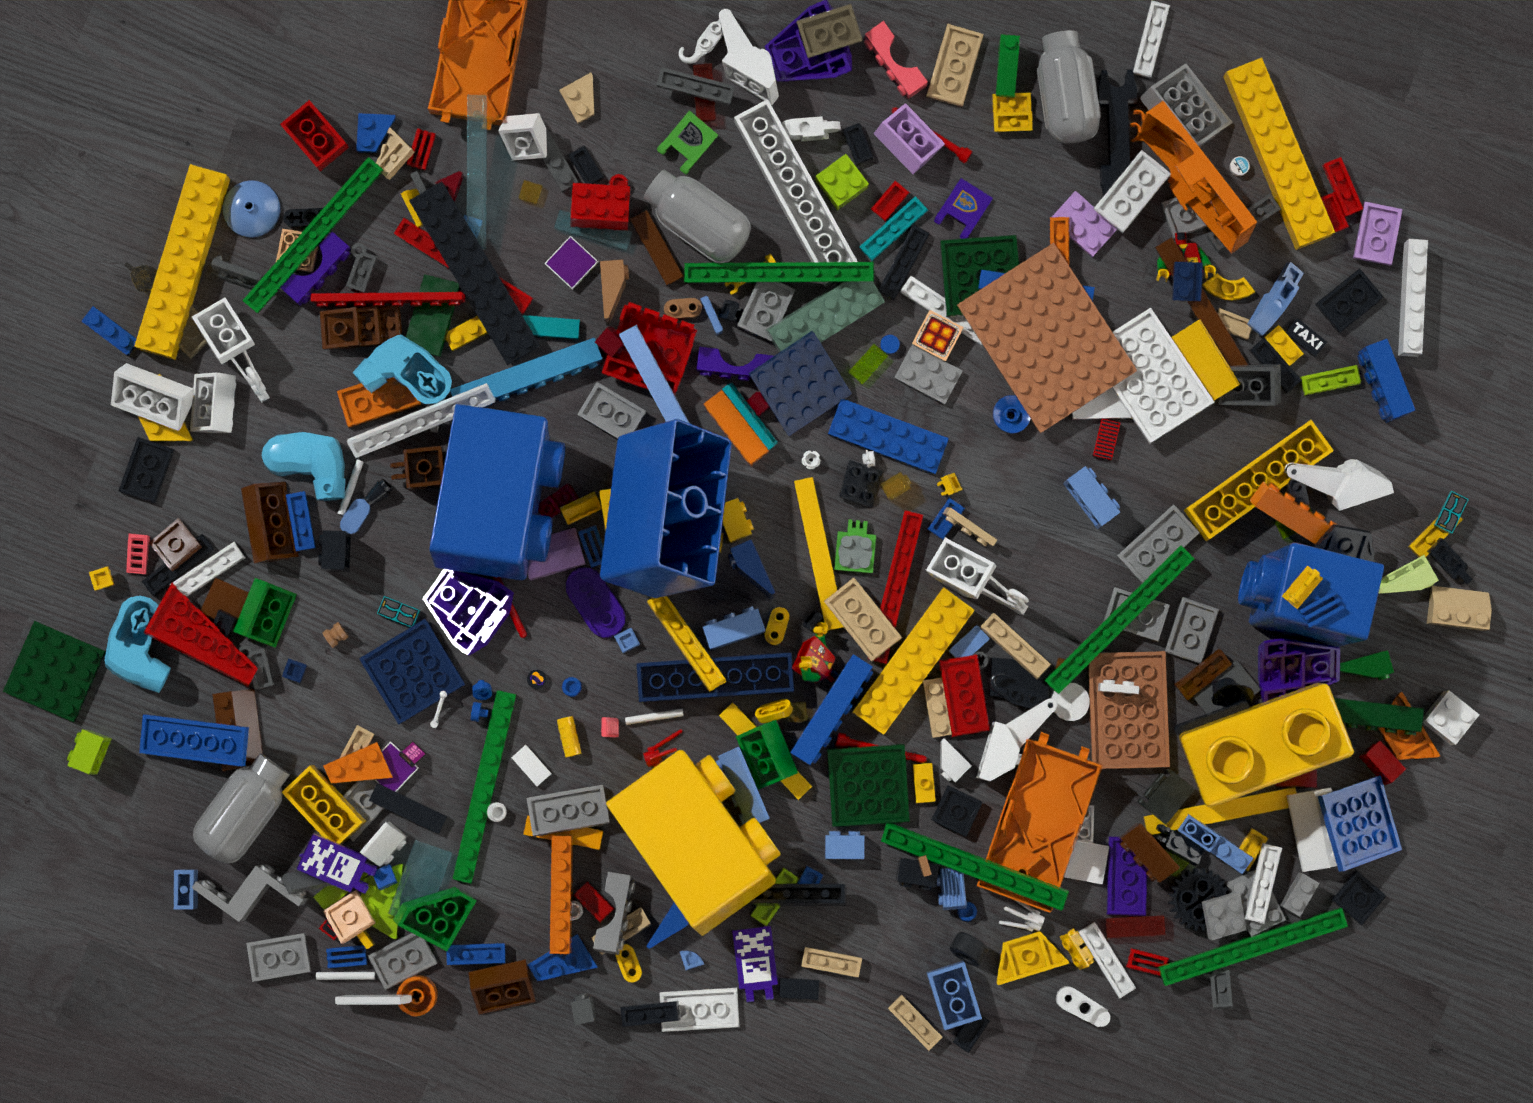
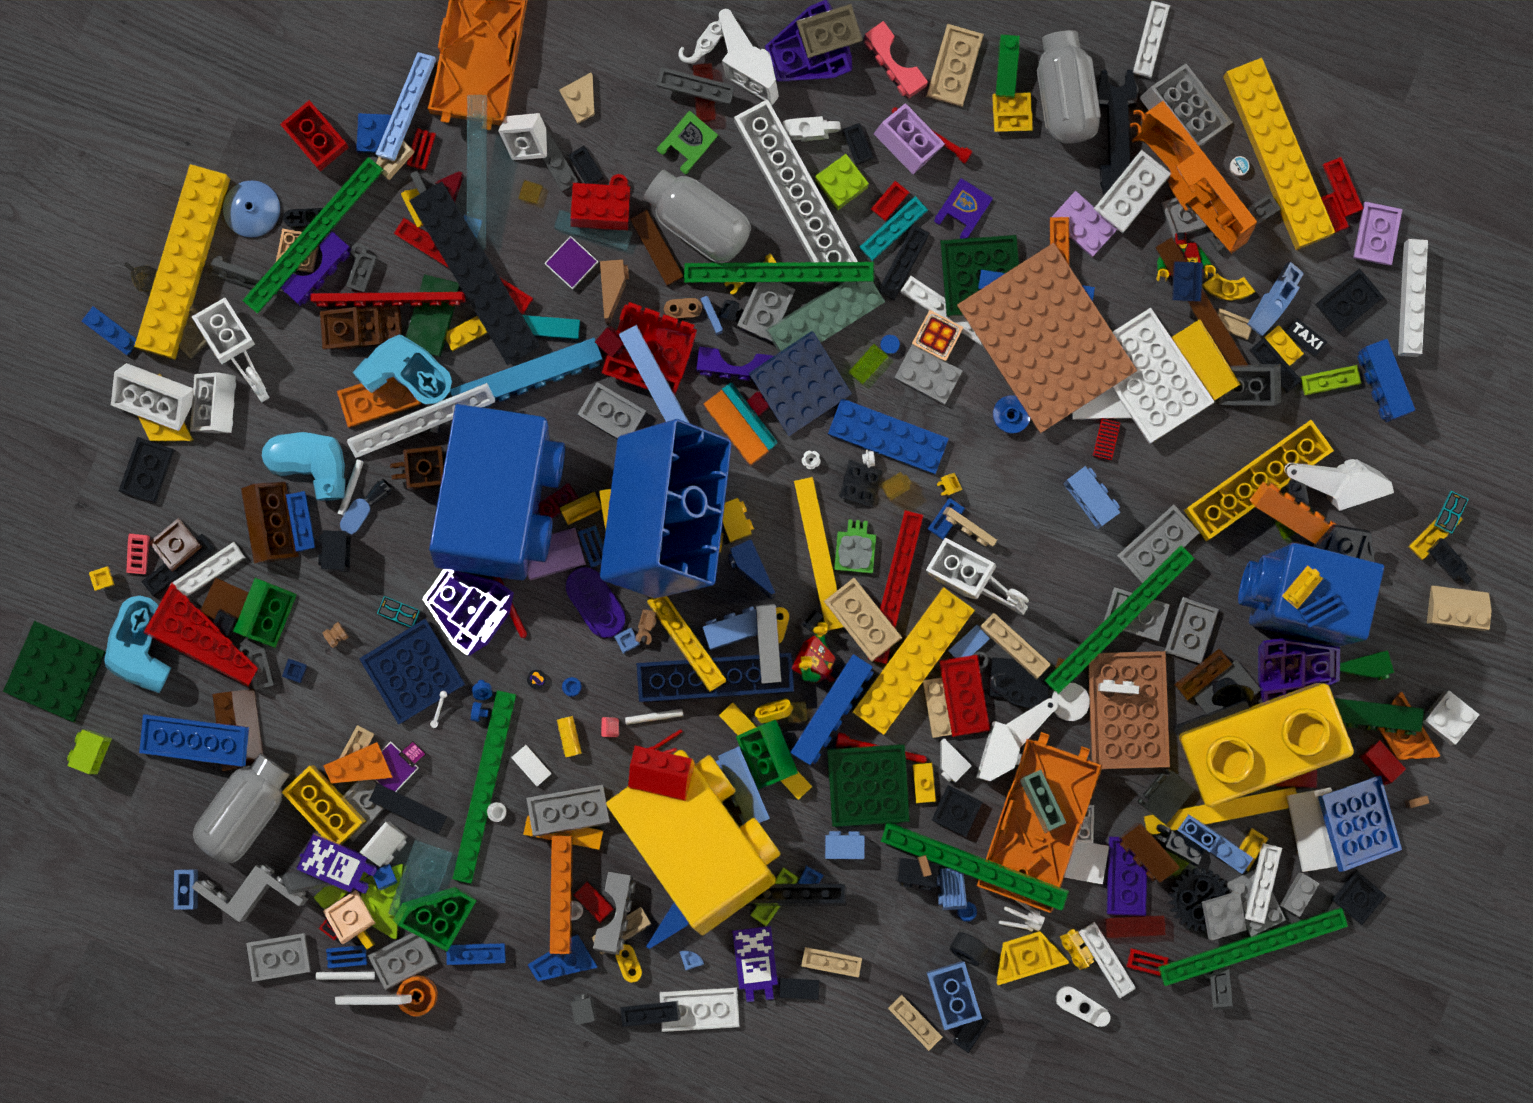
reddish brown slope [468,959,536,1015] -> none
yellowish green slope [1379,555,1439,594] -> none
none -> light blue tile [376,52,436,161]
none -> red slope [628,746,695,801]
none -> medium nougat plate [635,610,656,645]
none -> light grey tile [756,604,781,683]
none -> sand green brick [1020,770,1066,833]
none -> medium nougat tile [1405,796,1429,808]

